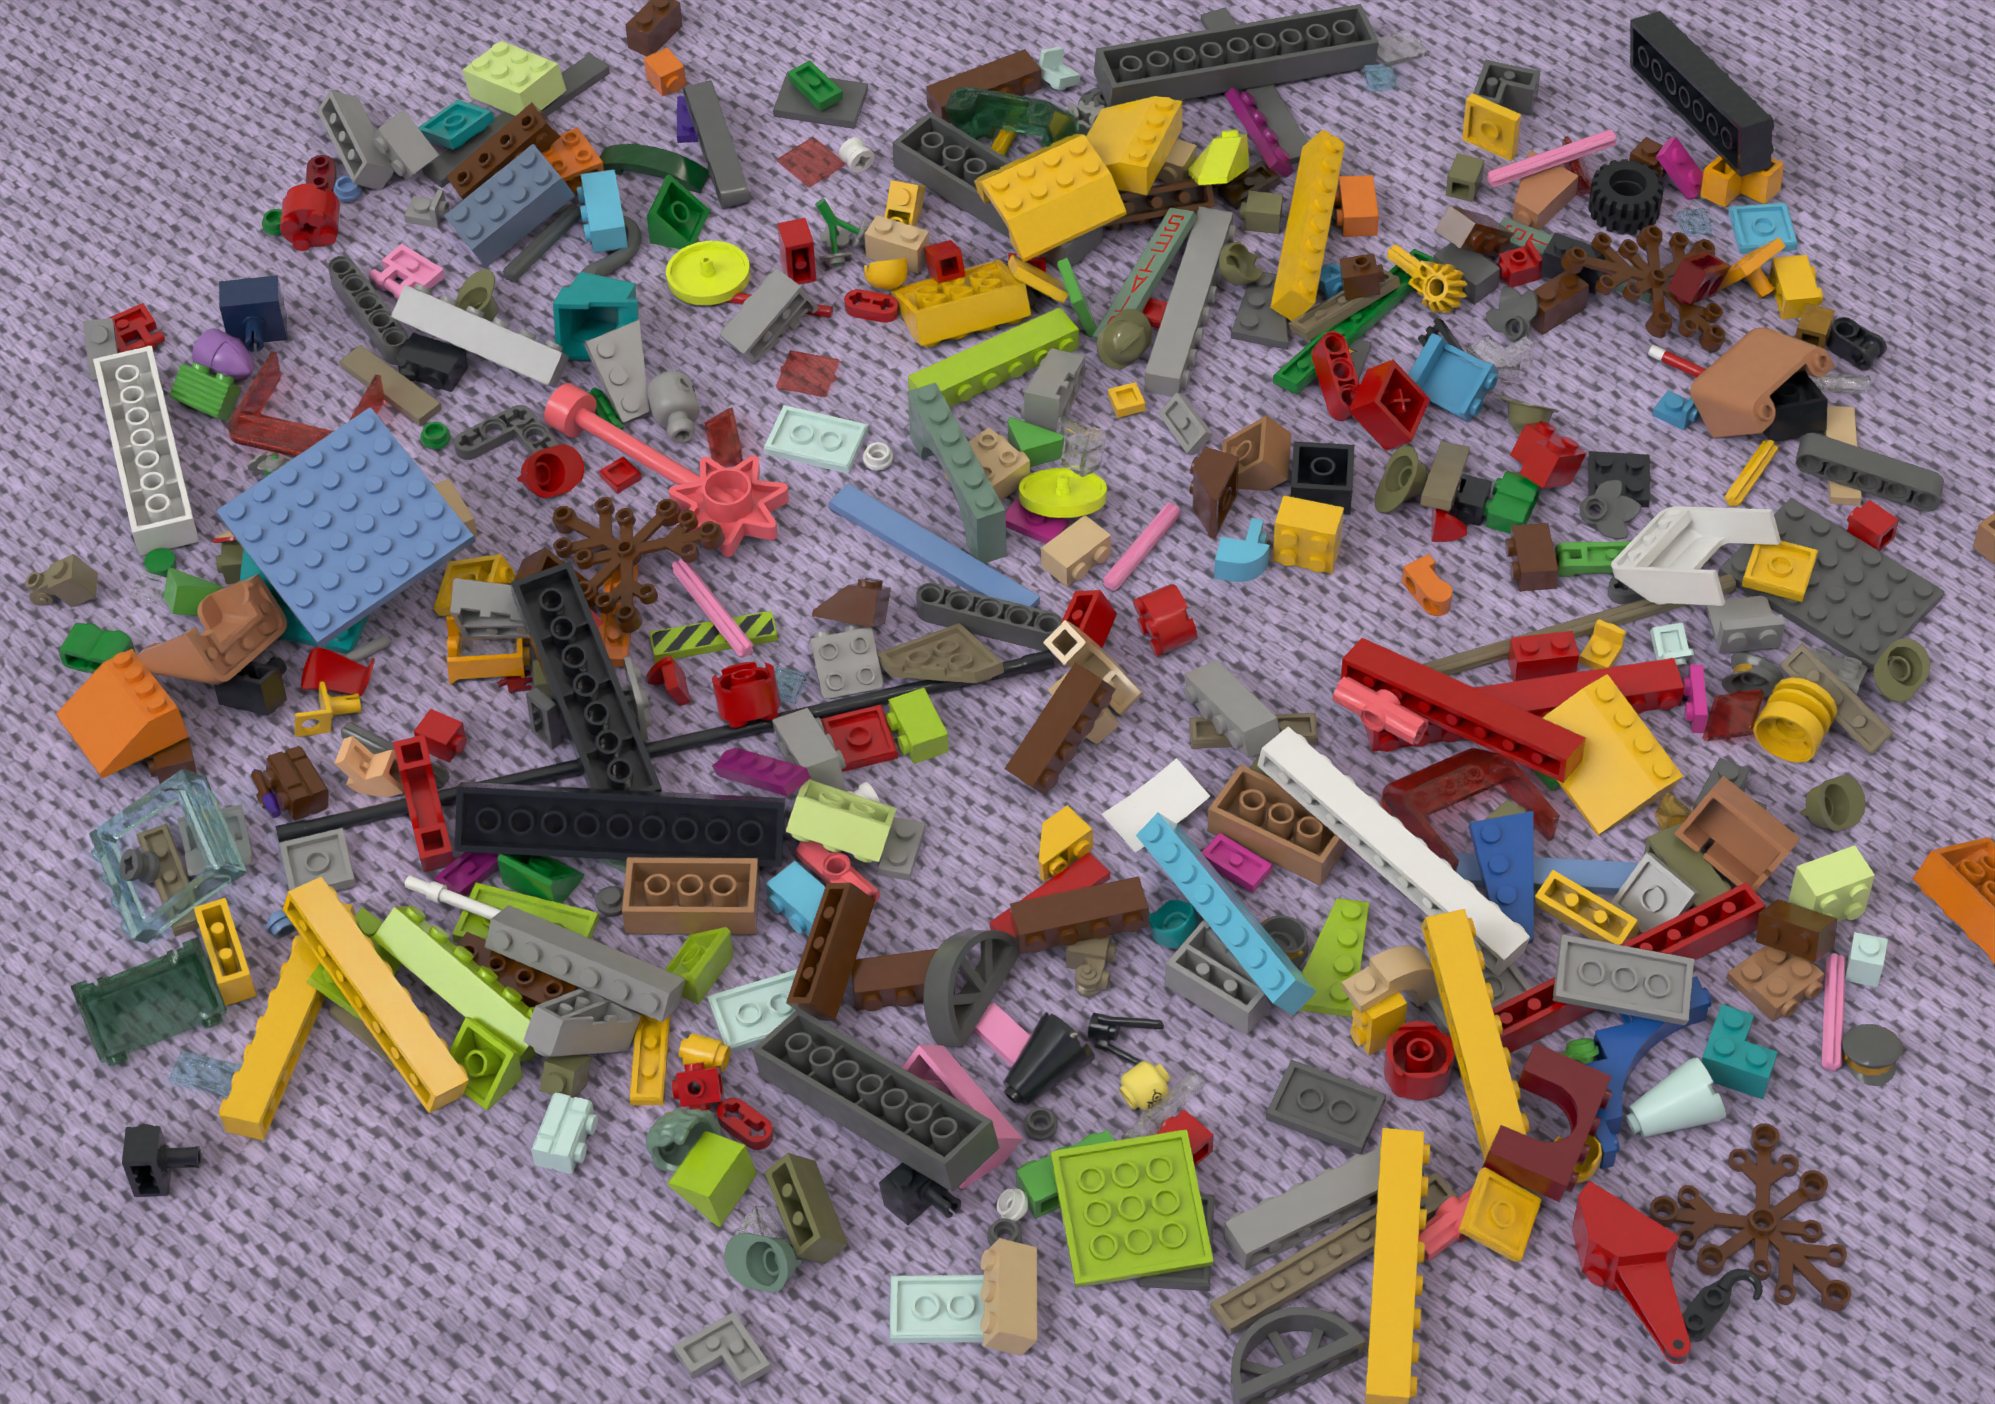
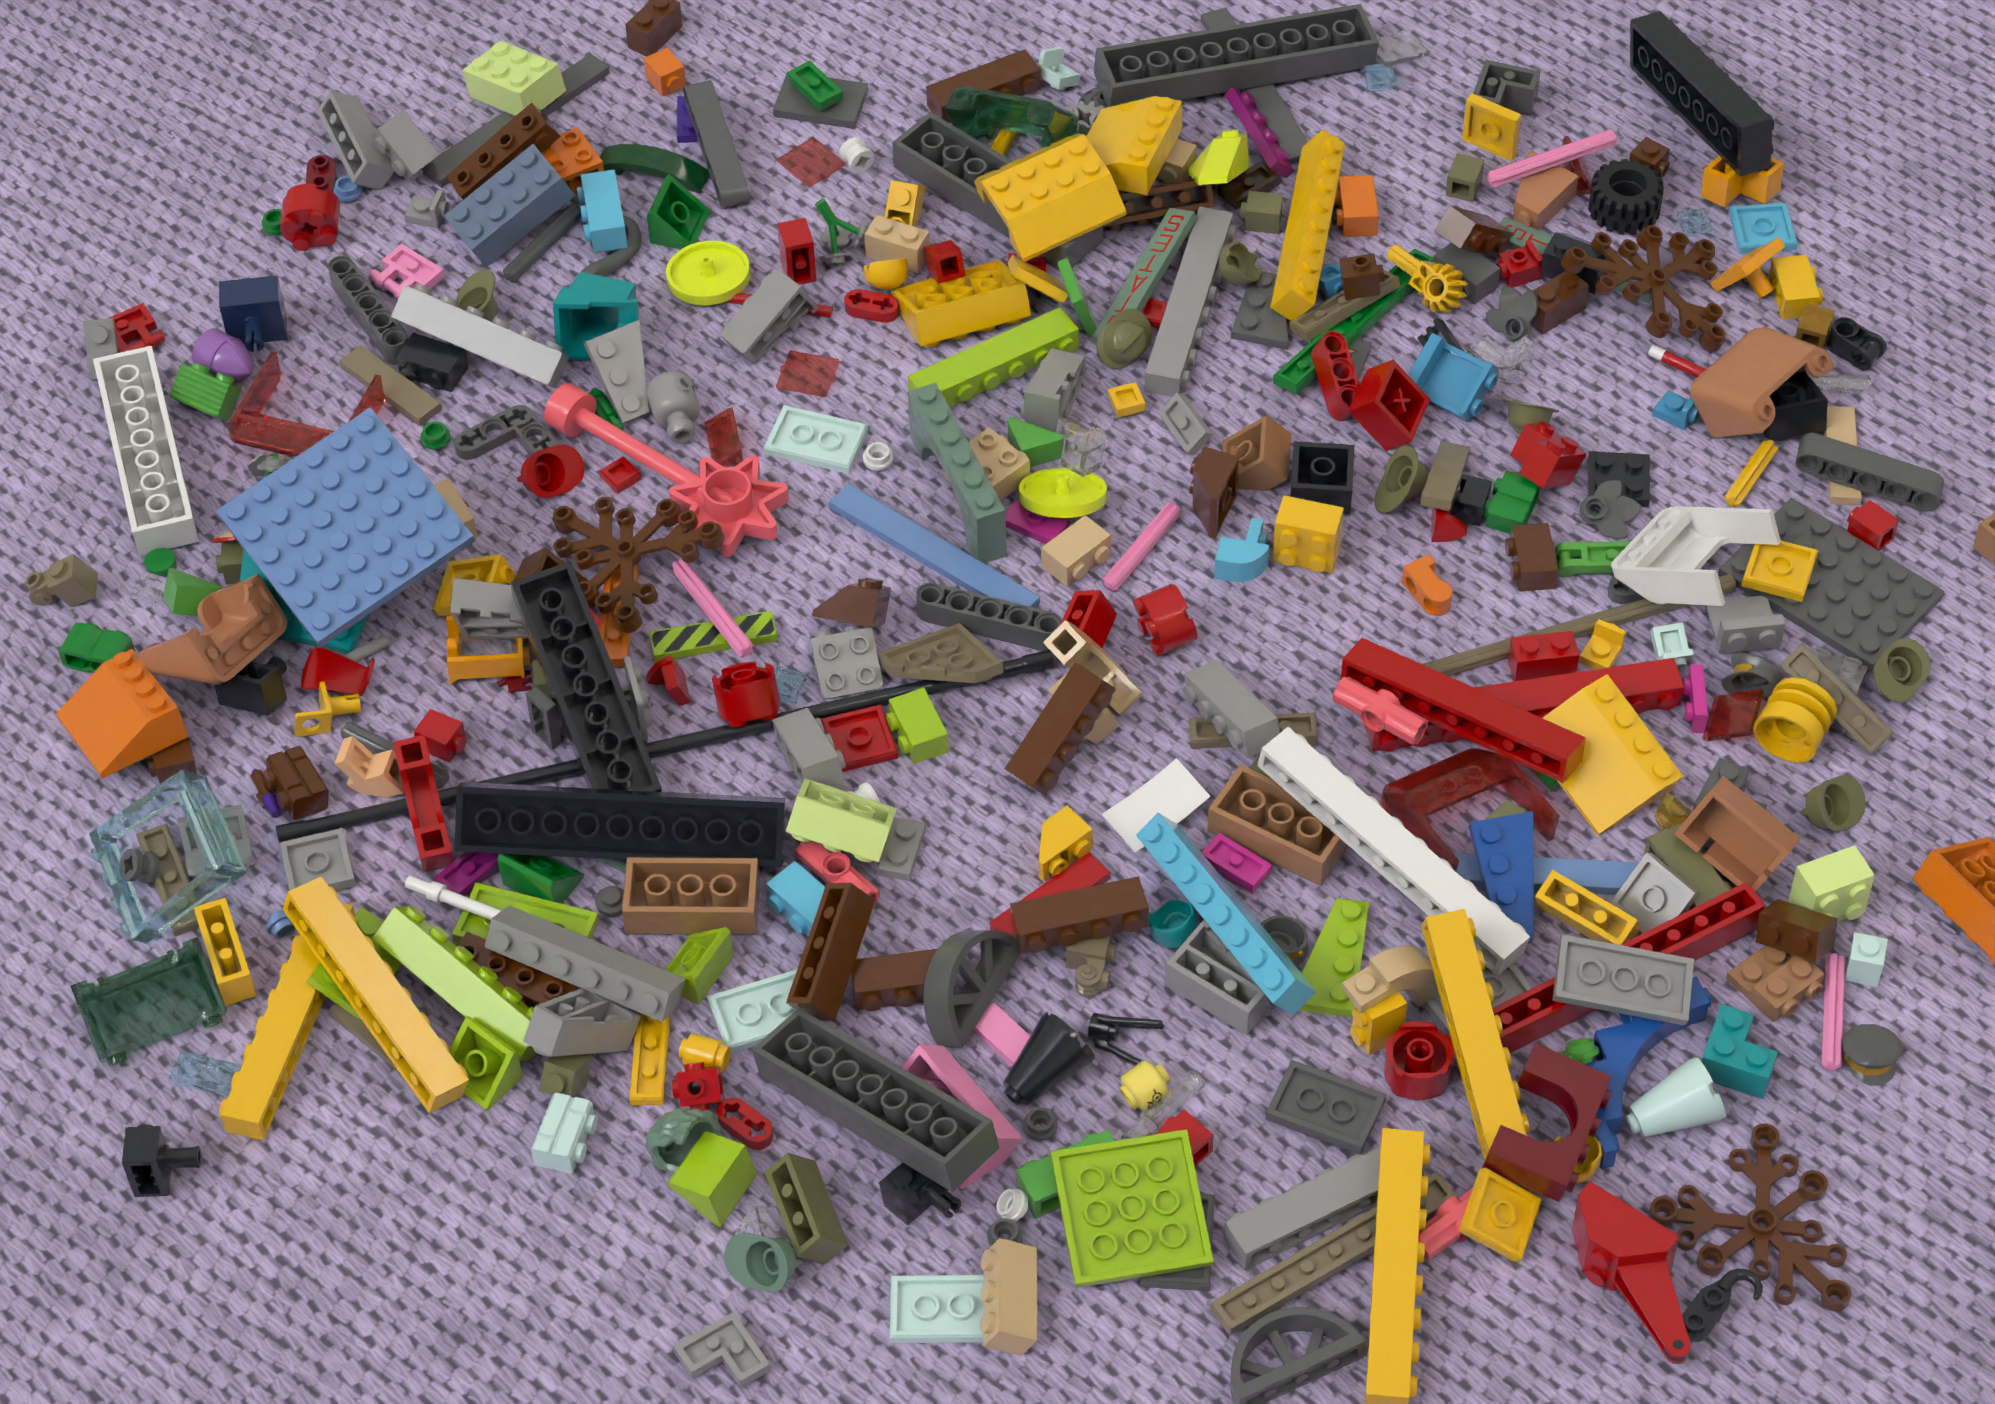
teal plate [418,100,495,150] -> none
magenta plate [712,748,811,797] -> none
dark pink plate [1656,137,1703,200] -> none
dark red brick [1667,251,1731,304] -> none

